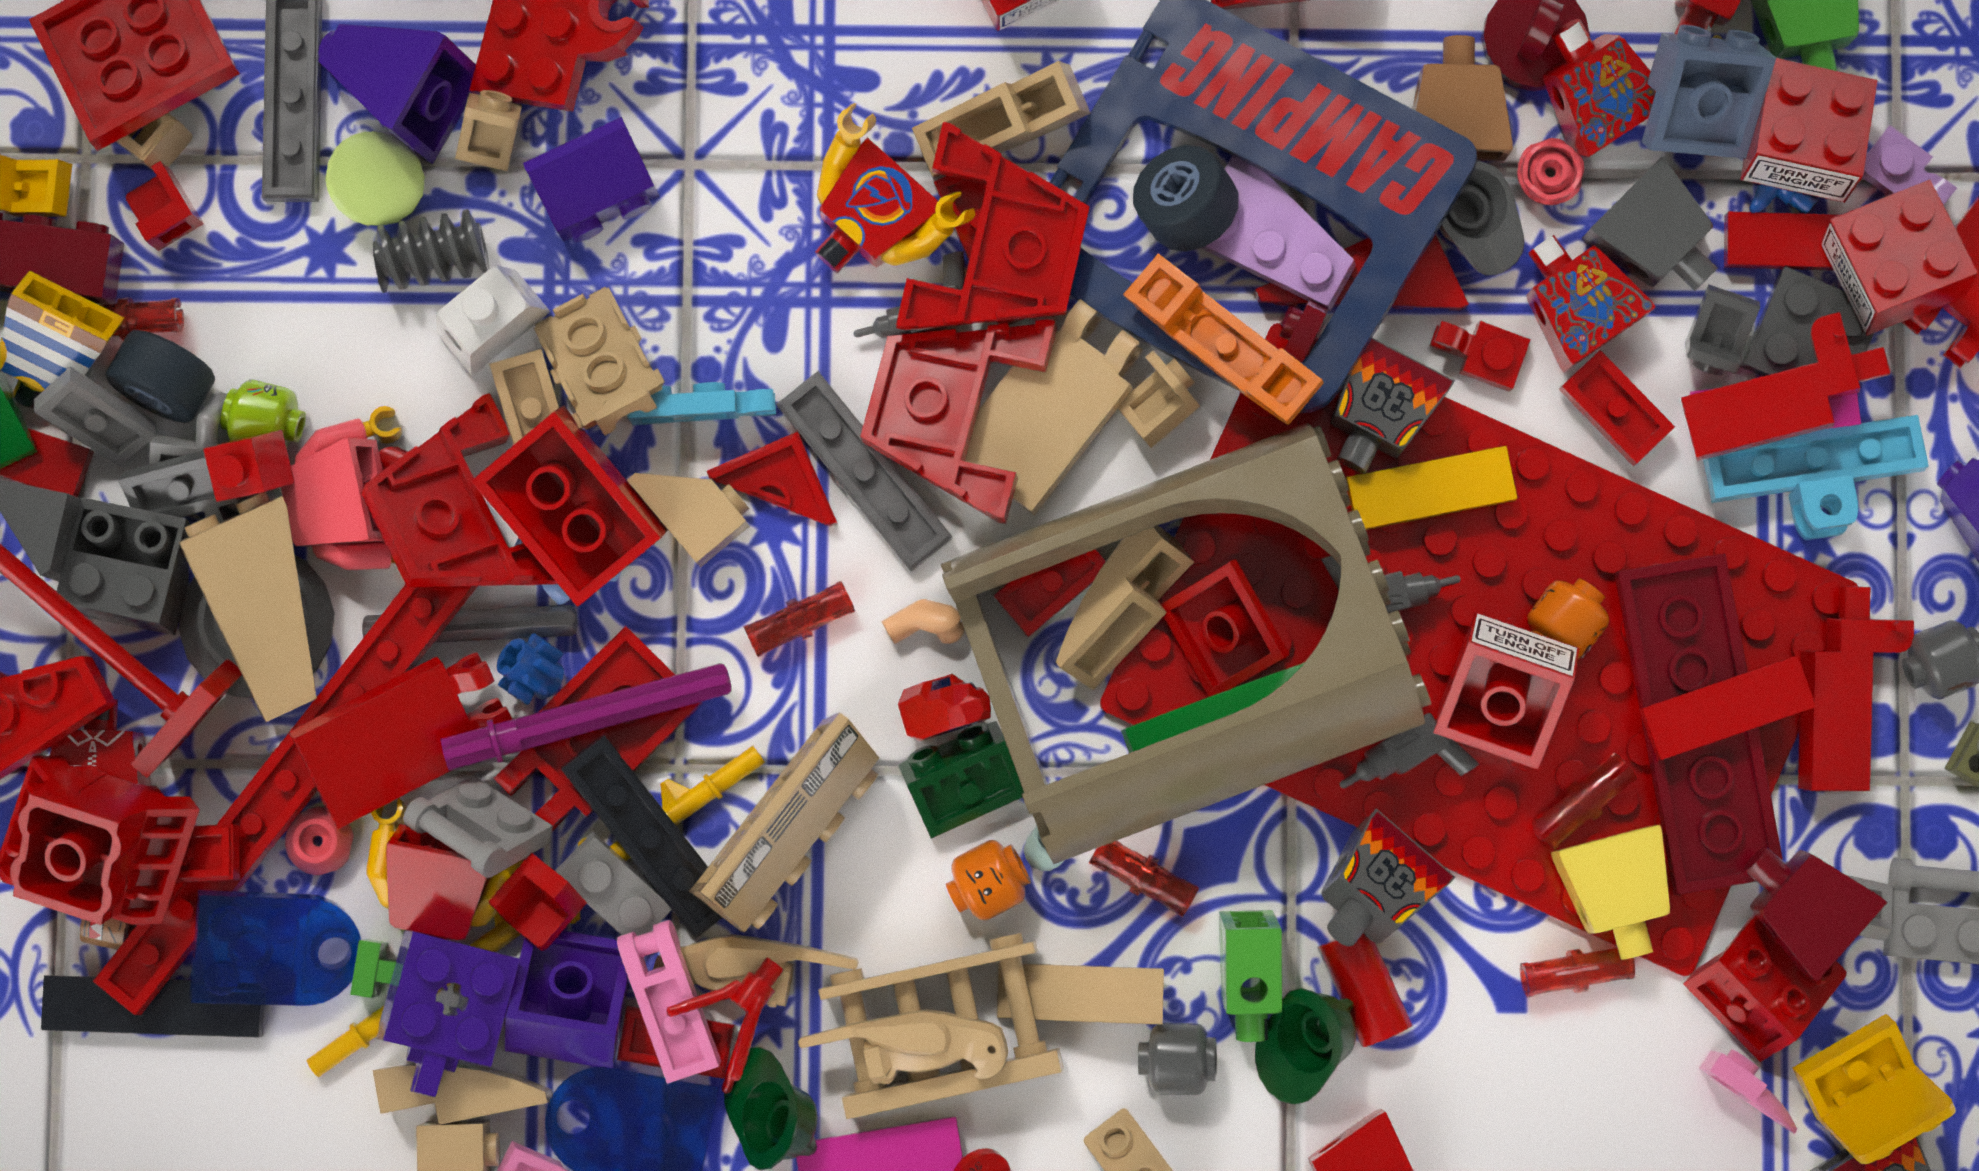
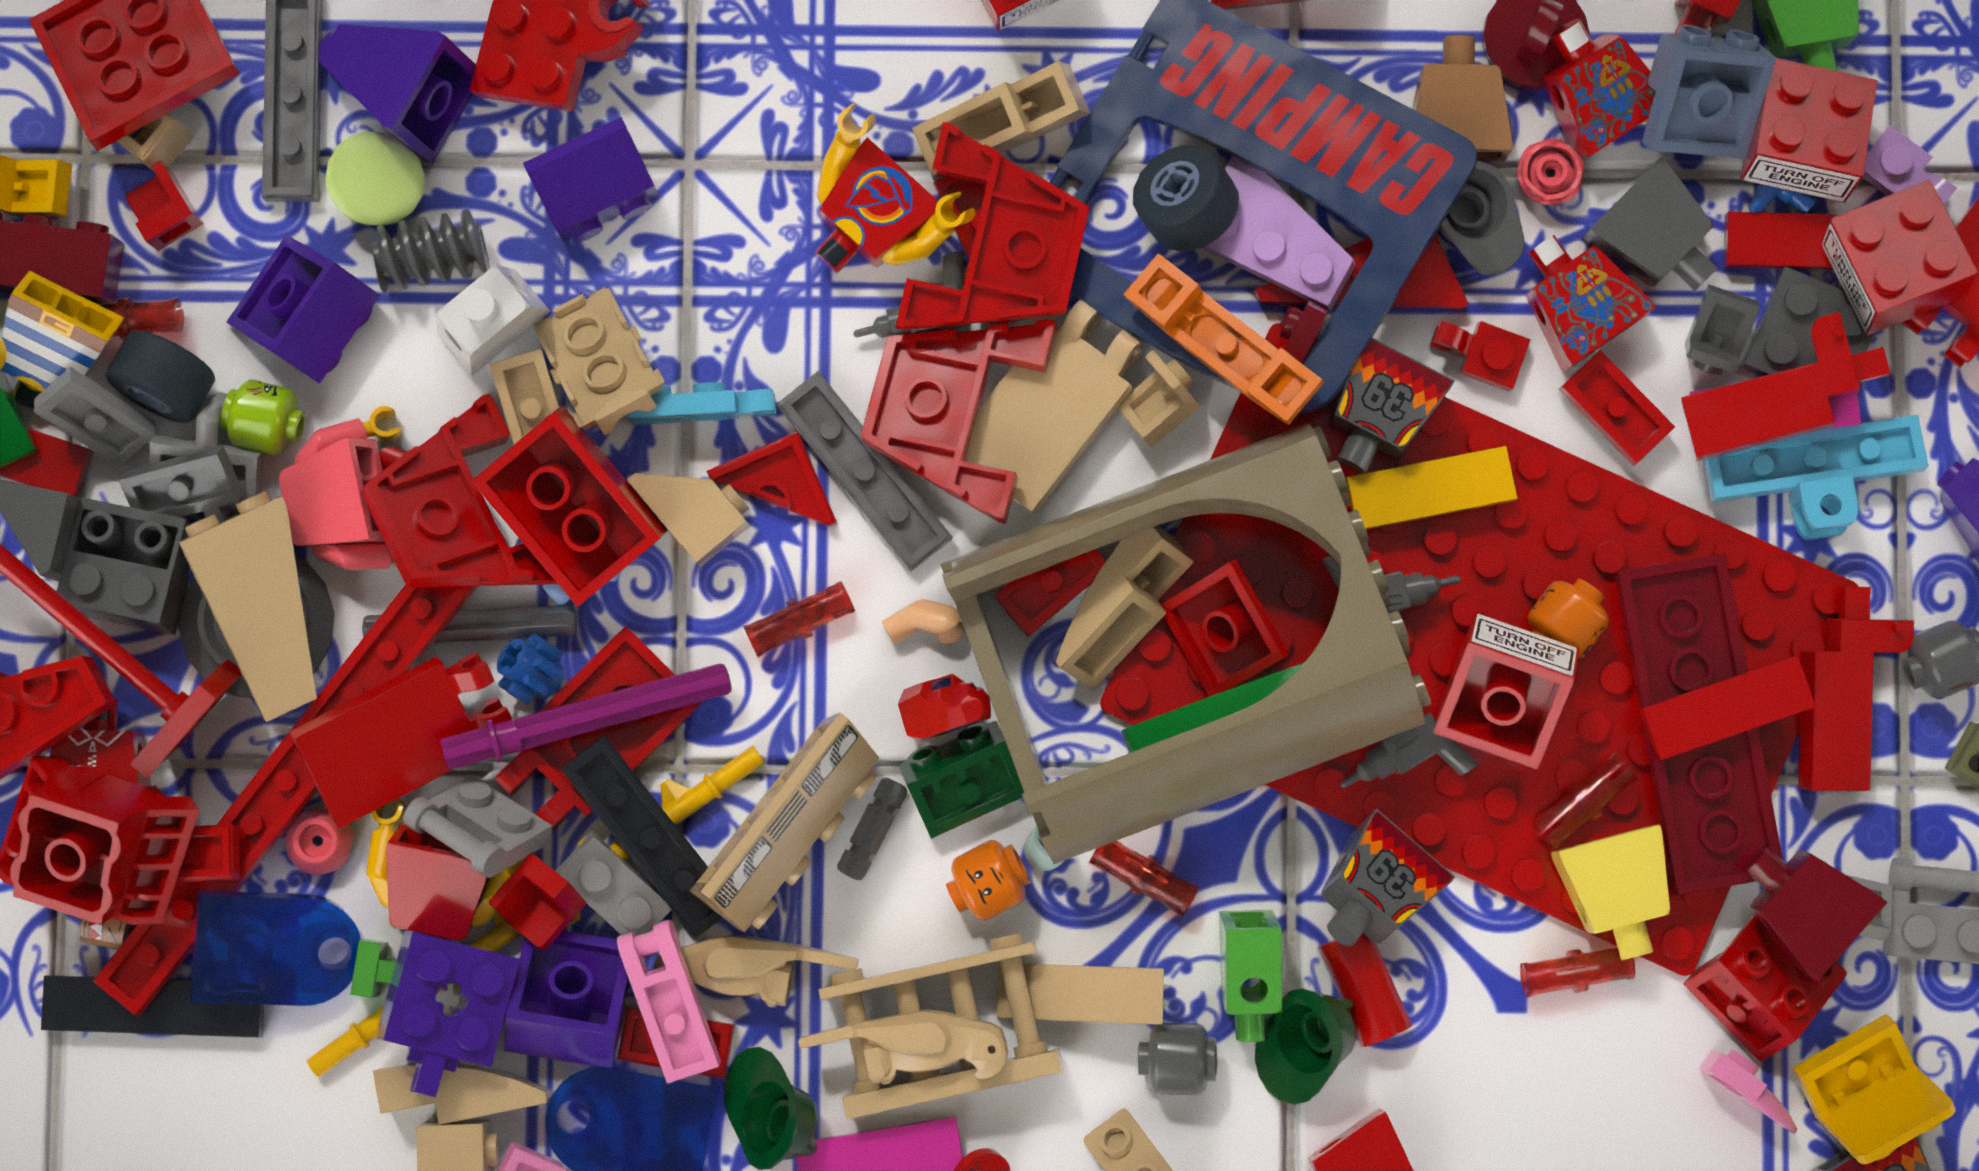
red brick [203,430,295,502] -> none
tan bracket [455,90,522,171] -> none
red plant [666,957,784,1094] -> none
none -> dark purple slope [226,234,380,384]
none -> dark grey axle [837,777,907,880]

